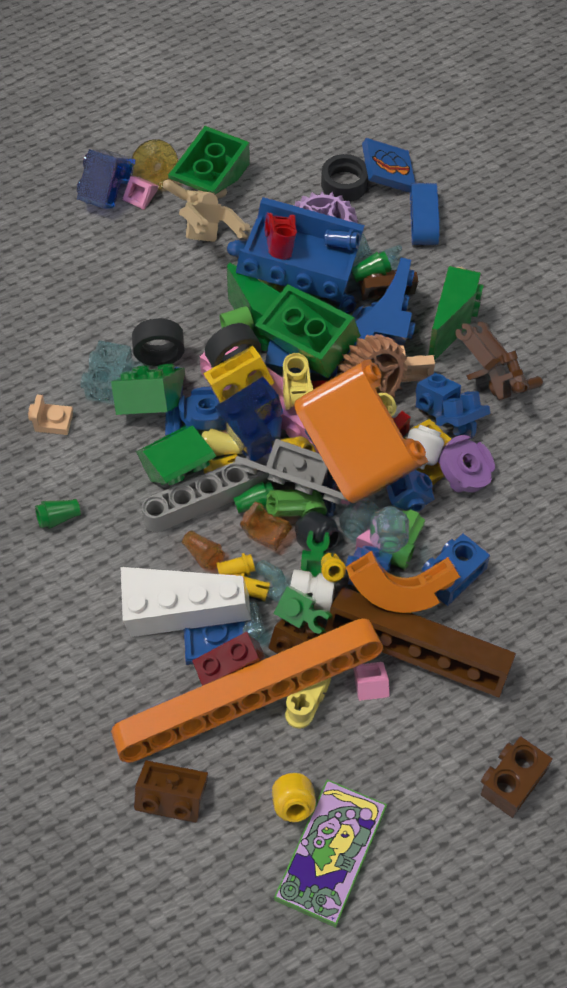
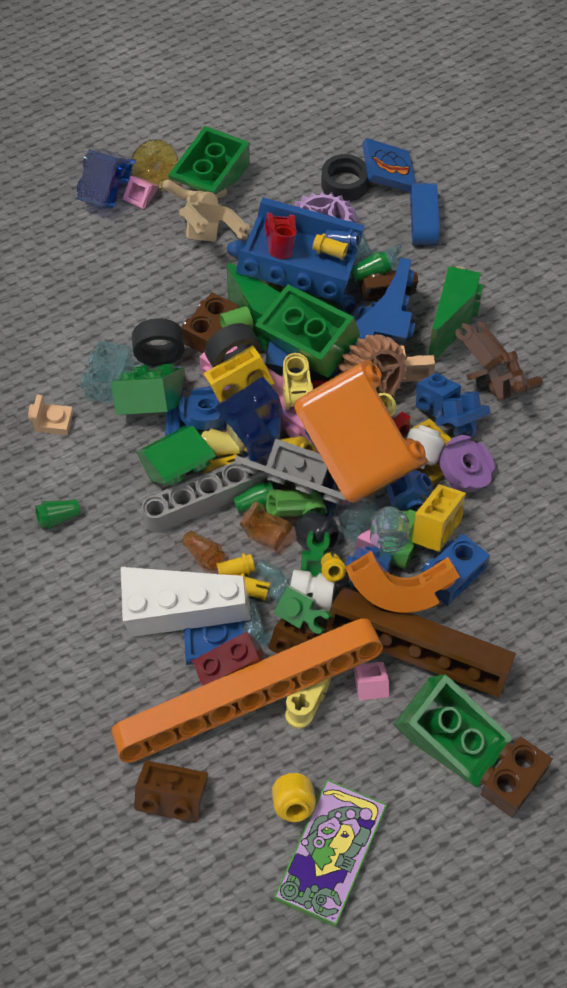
none -> reddish brown brick [182,292,239,354]
none -> yellow pin [312,233,348,260]
none -> green slope [393,674,513,787]
none -> yellow brick [412,484,466,552]

